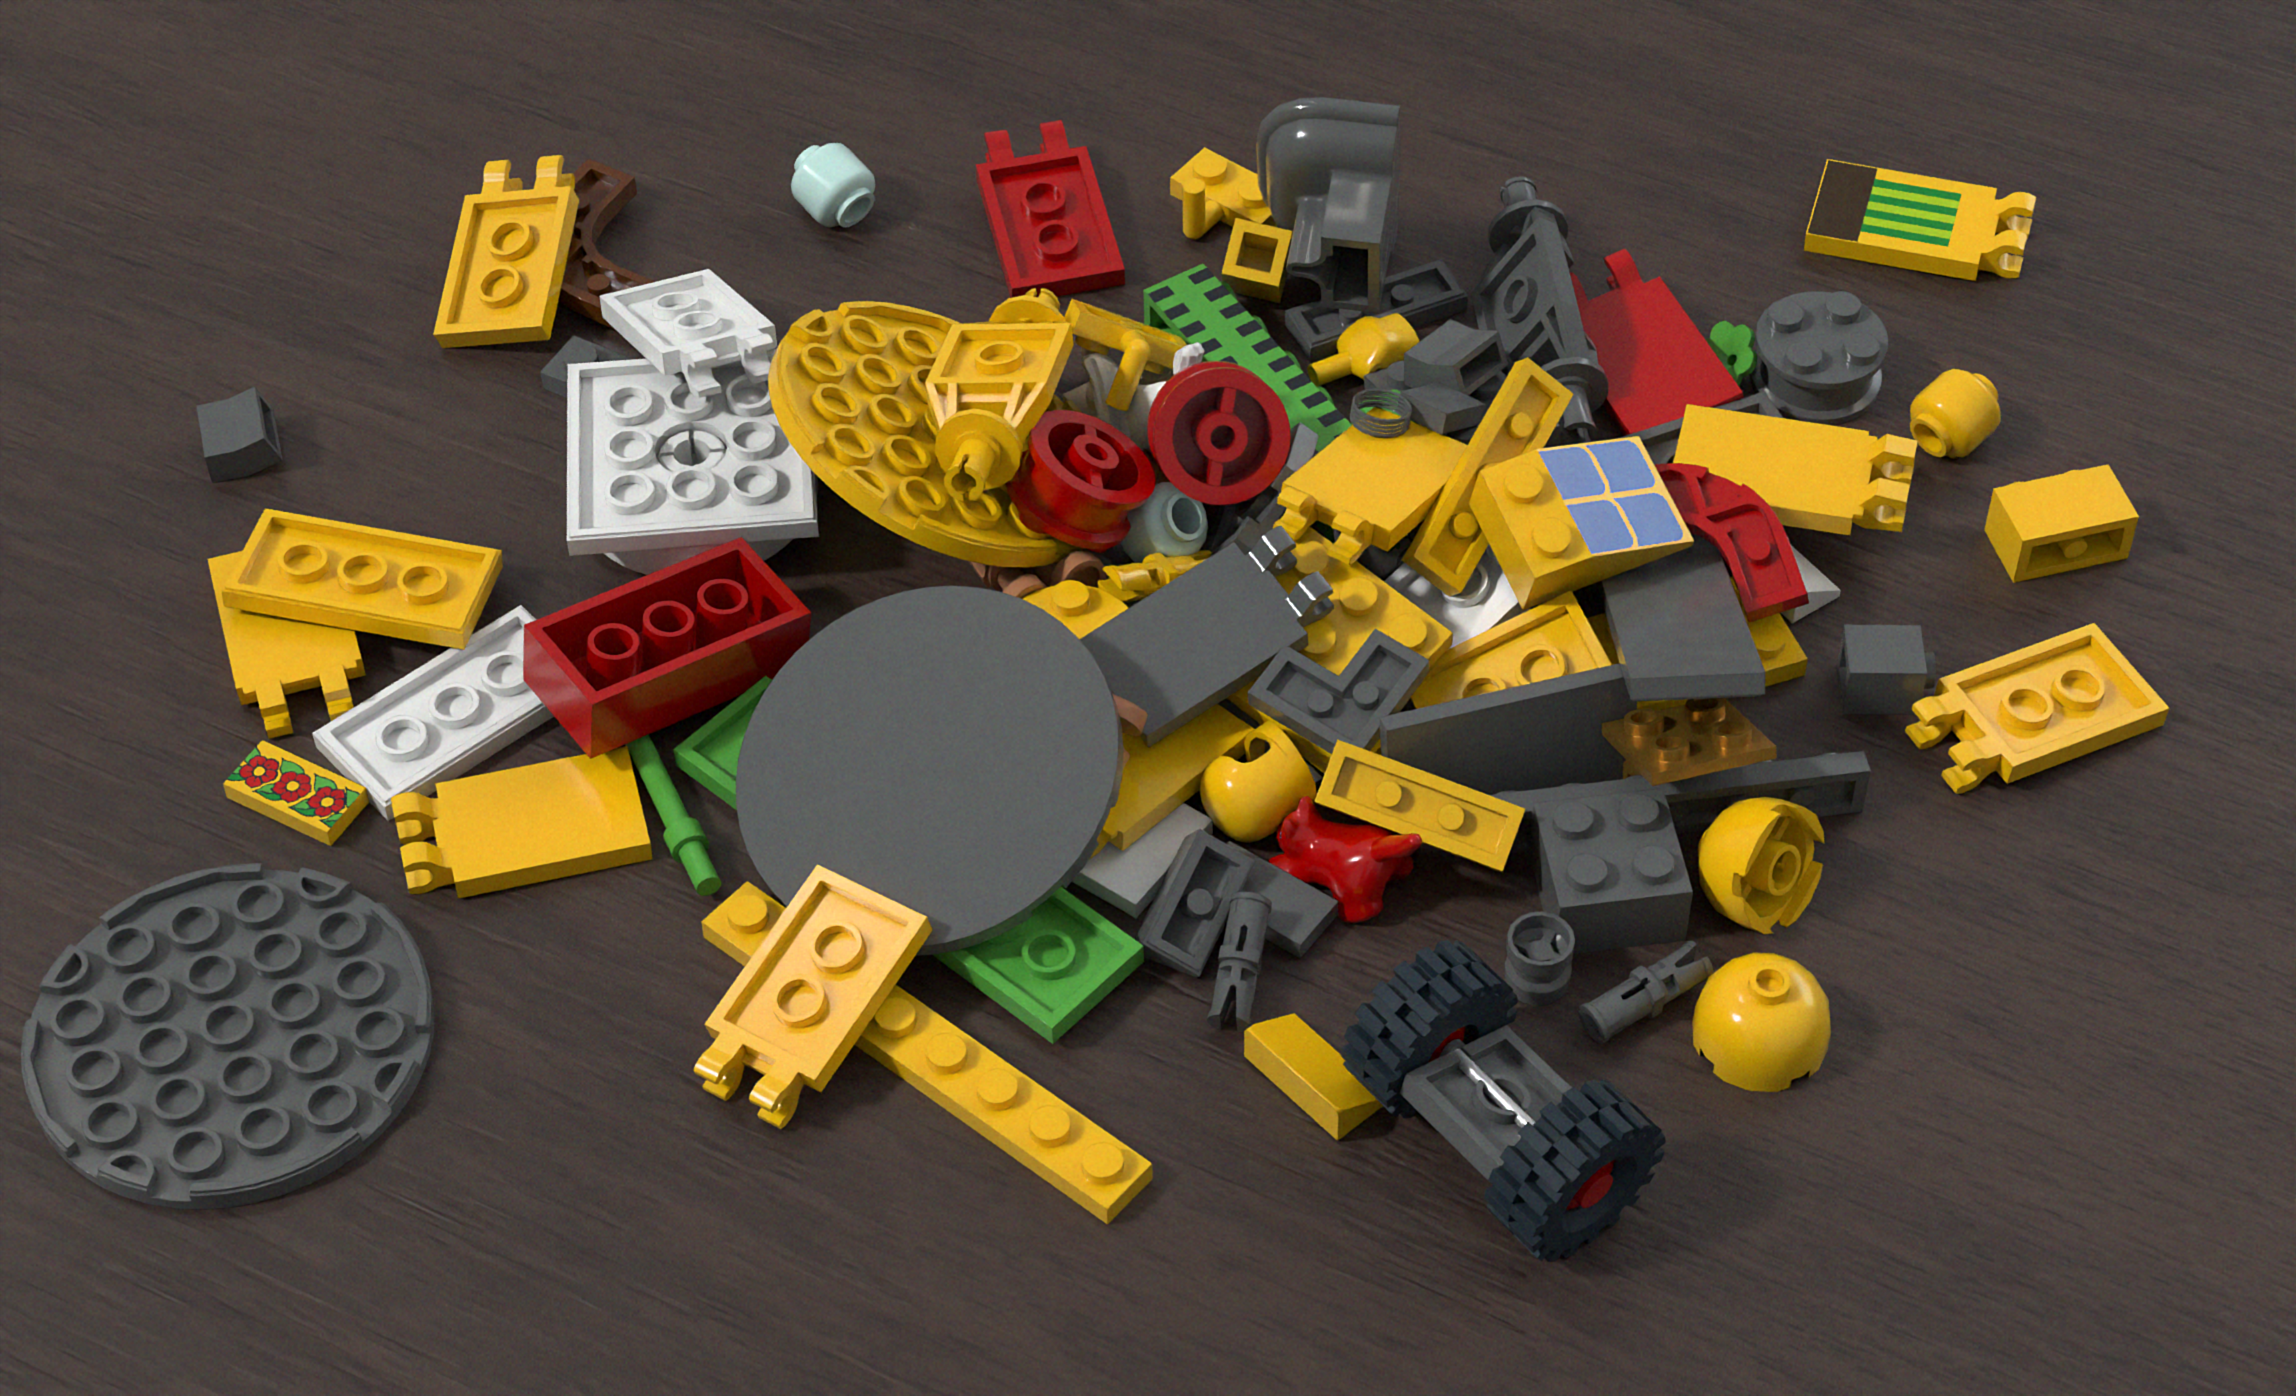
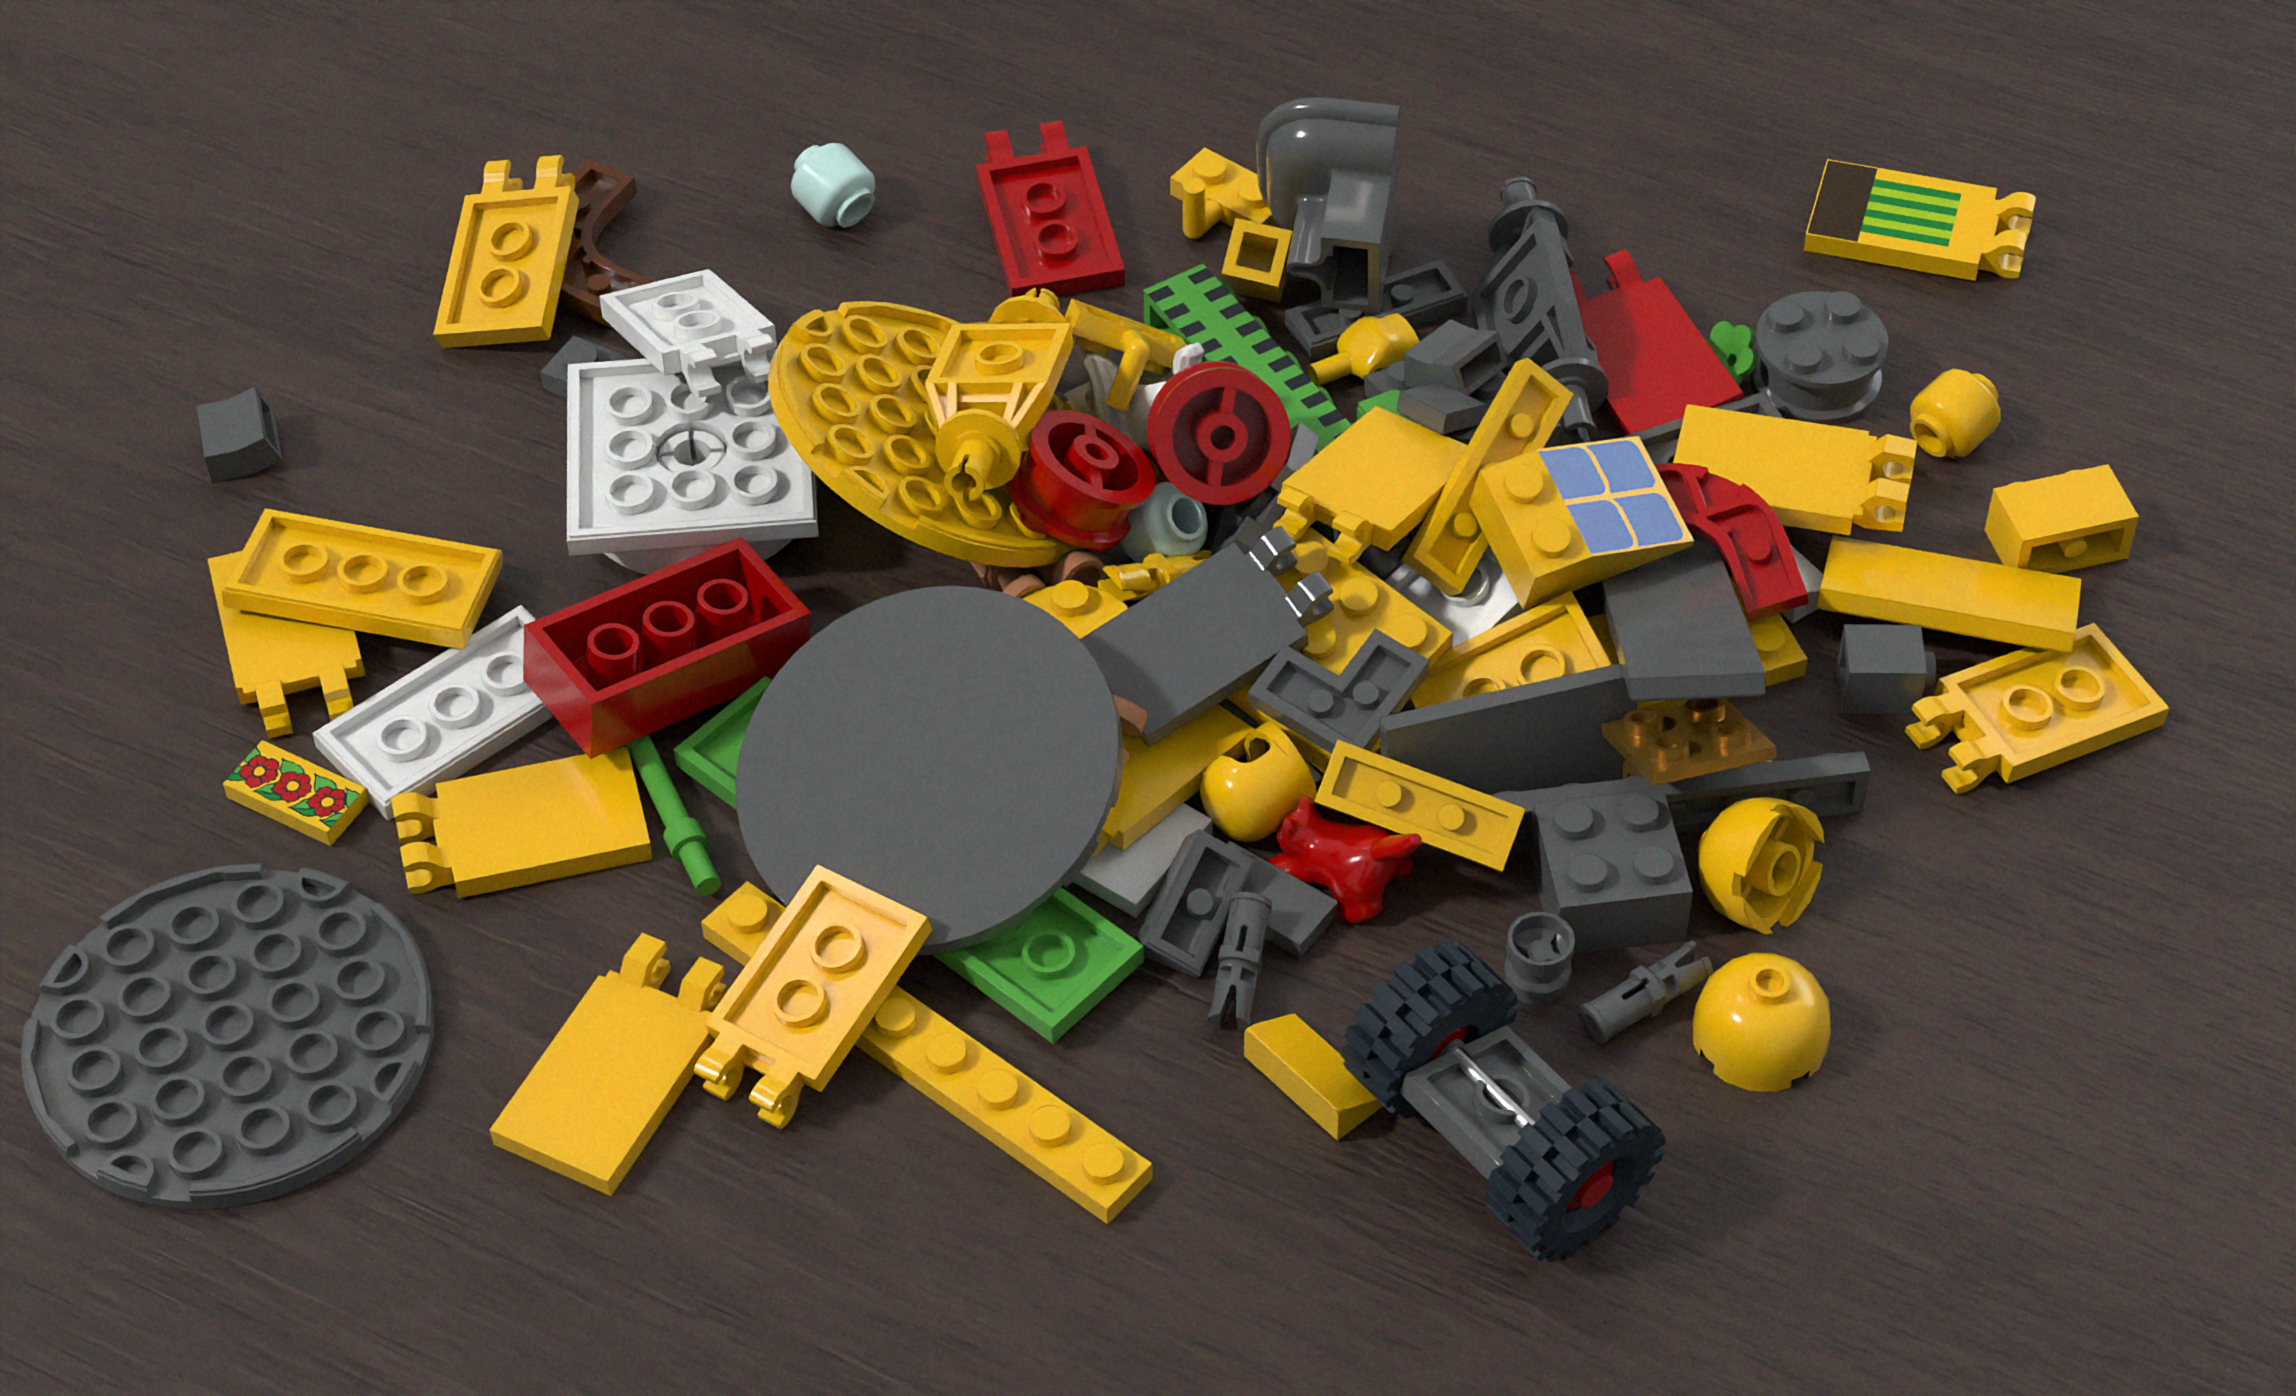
dark grey axle [1350,388,1412,438] -> none
none -> yellow tile [490,933,728,1196]
none -> yellow tile [1817,535,2082,654]

